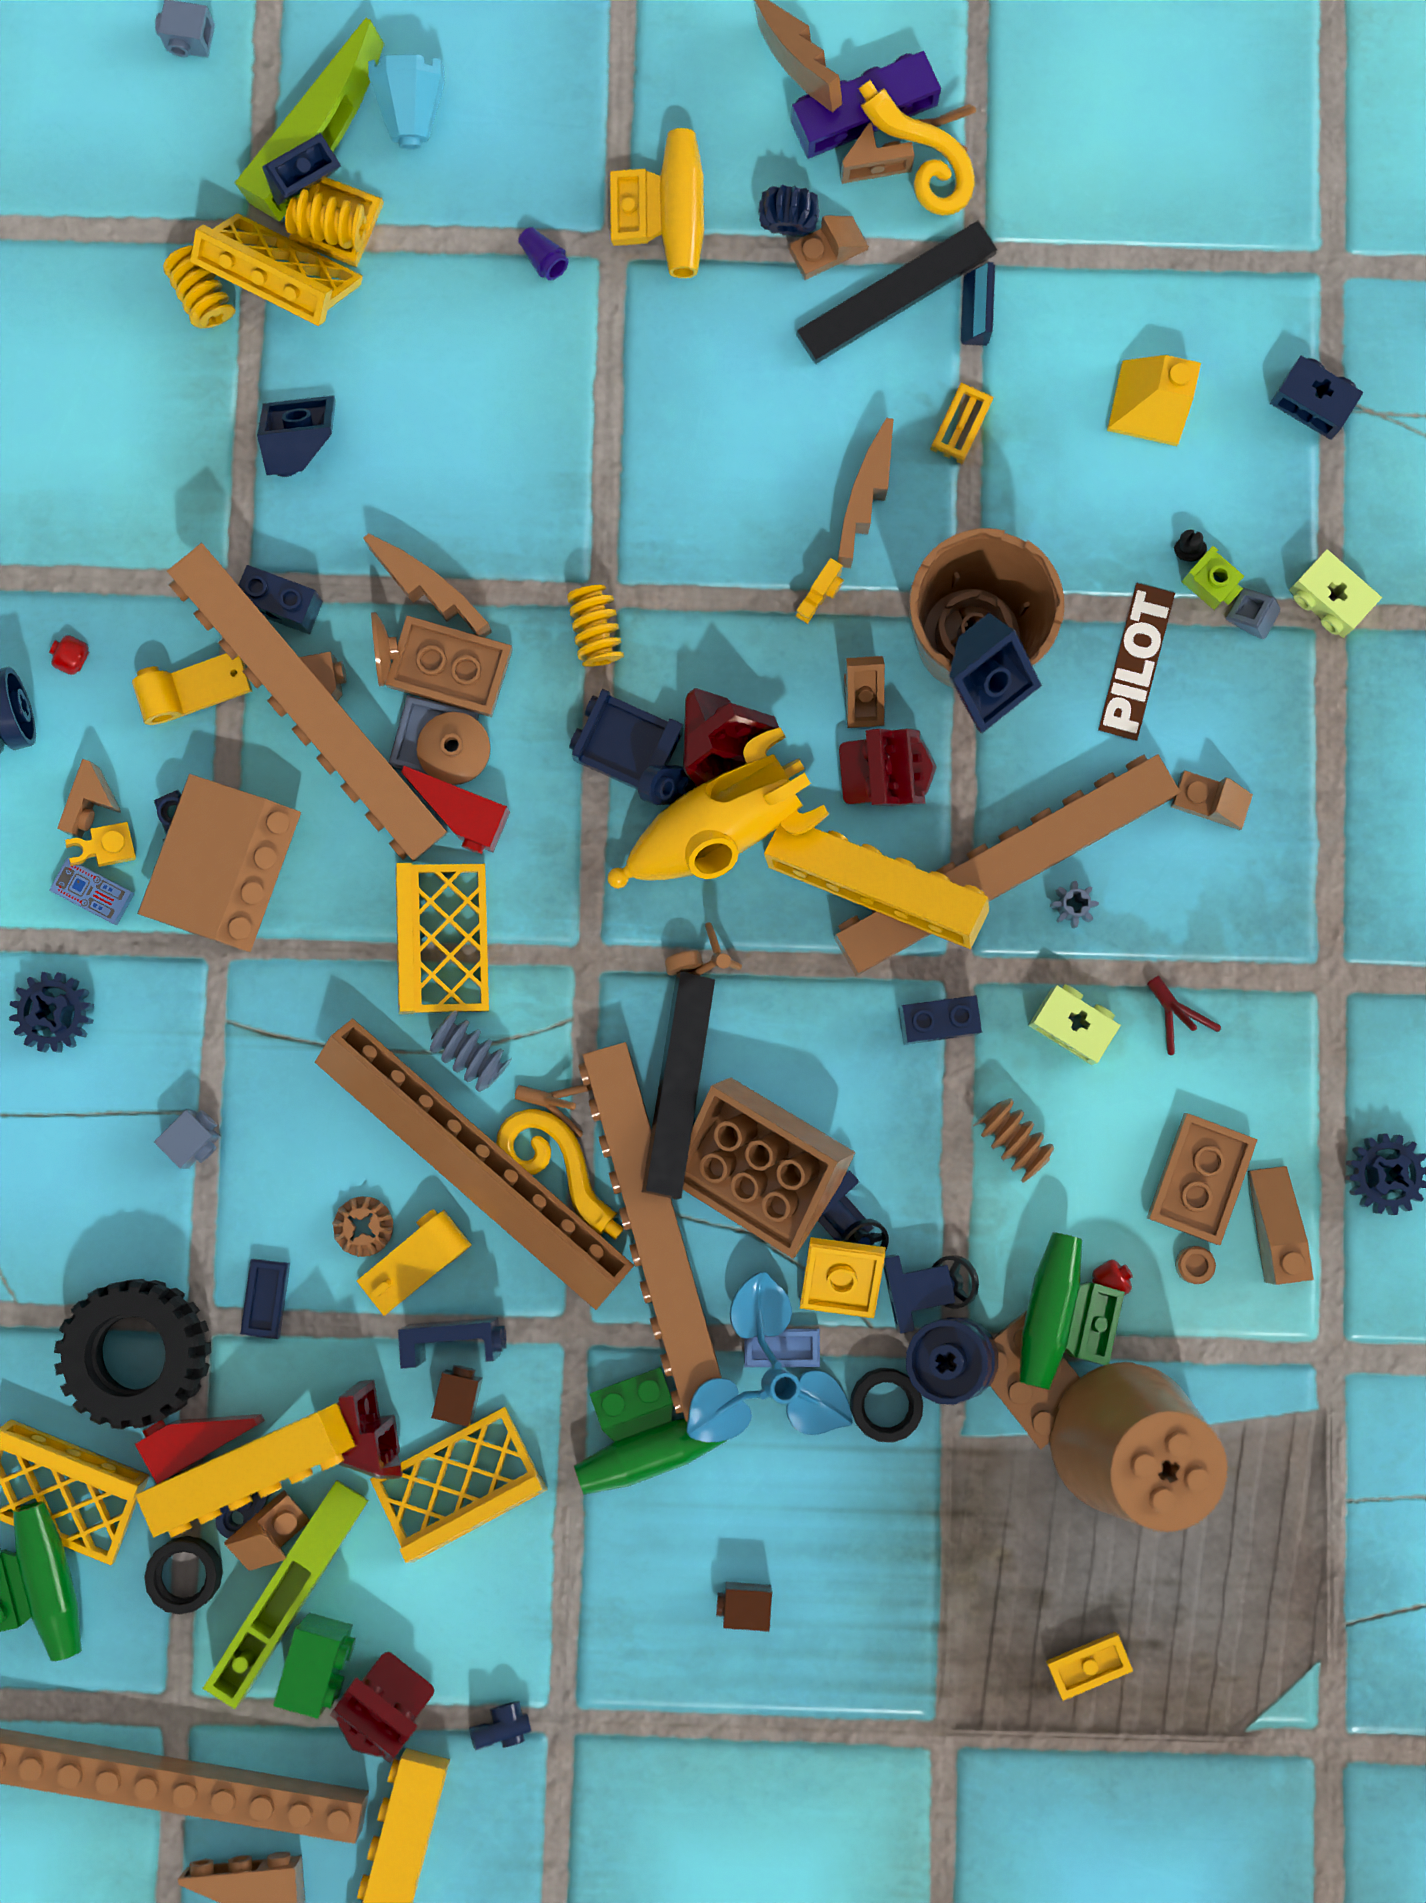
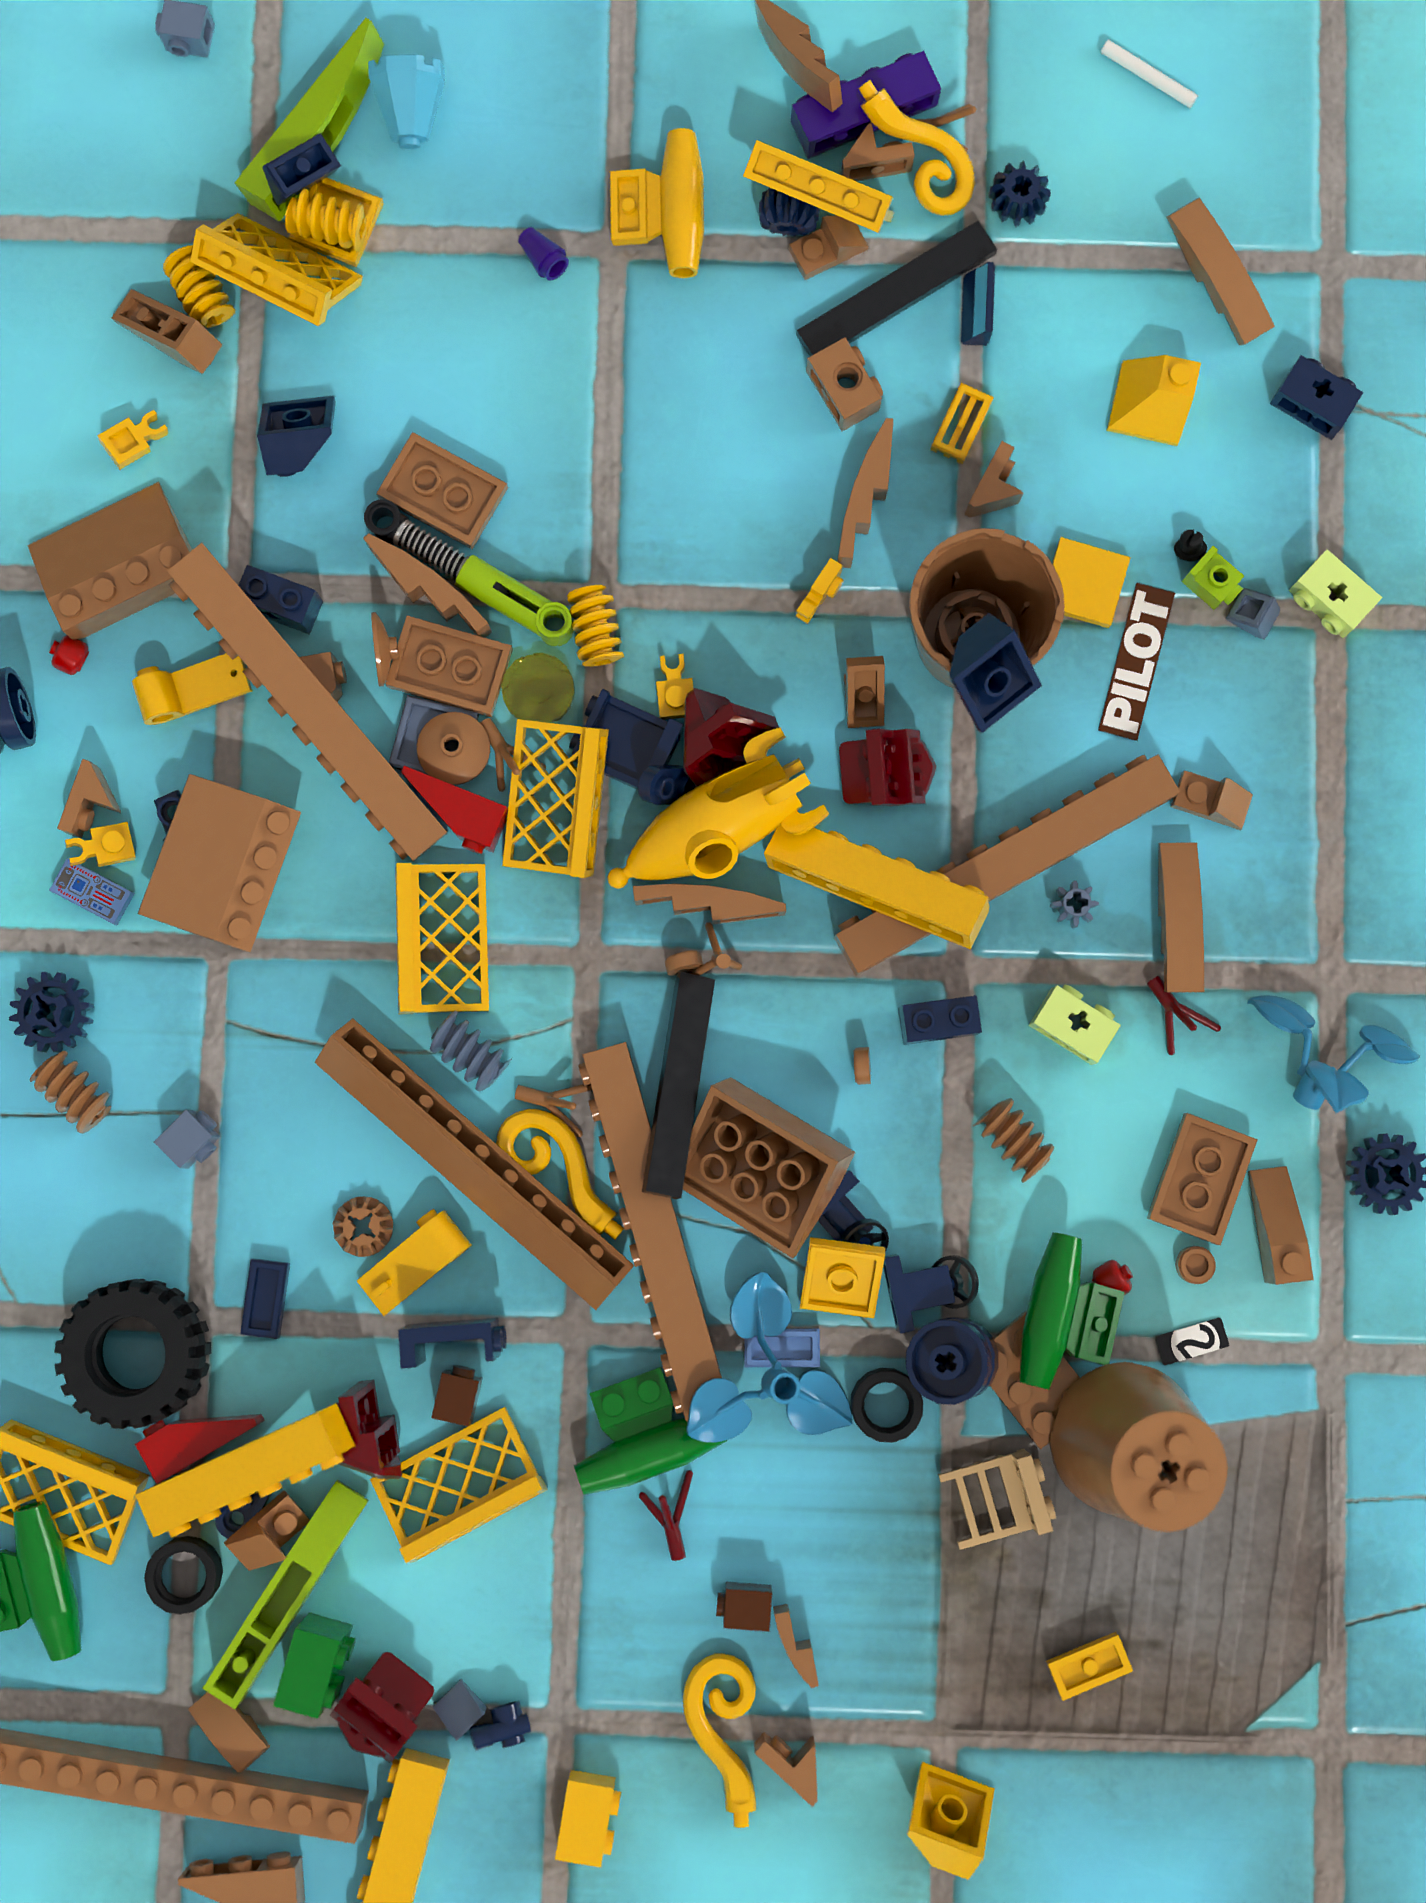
none -> medium nougat slope [27,482,192,640]
none -> medium nougat piece [30,1050,112,1134]
none -> yellow plate [98,410,168,470]
none -> medium nougat slope [111,289,223,374]
none -> medium nougat slope [188,1692,270,1773]
none -> piece [364,499,574,646]
none -> medium nougat plate [376,432,508,549]
none -> sand blue slope [433,1679,487,1740]
none -> medium nougat plant [480,718,546,792]
none -> clear yellow tile [501,653,575,723]
none -> yellow fence [502,719,609,878]
none -> yellow brick [555,1770,621,1868]
none -> medium nougat slope [633,884,786,925]
none -> dark red plant [639,1470,693,1561]
none -> yellow plate [656,654,693,720]
none -> yellow plant [683,1653,756,1828]
none -> yellow fence [743,140,895,233]
none -> medium nougat slope [754,1732,818,1807]
none -> medium nougat slope [773,1604,819,1688]
none -> medium nougat brick [806,337,883,431]
none -> medium nougat tile [854,1047,871,1085]
none -> yellow slope [907,1762,995,1880]
none -> tan plate [938,1448,1056,1550]
none -> medium nougat slope [964,441,1024,518]
none -> dark blue gear [989,160,1051,228]
none -> yellow tile [1052,537,1131,629]
none -> white bar [1101,39,1198,108]
none -> sticker [1155,1318,1229,1365]
none -> medium nougat slope [1158,843,1204,992]
none -> medium nougat slope [1167,198,1275,345]
none -> dark azure plant [1247,995,1420,1113]

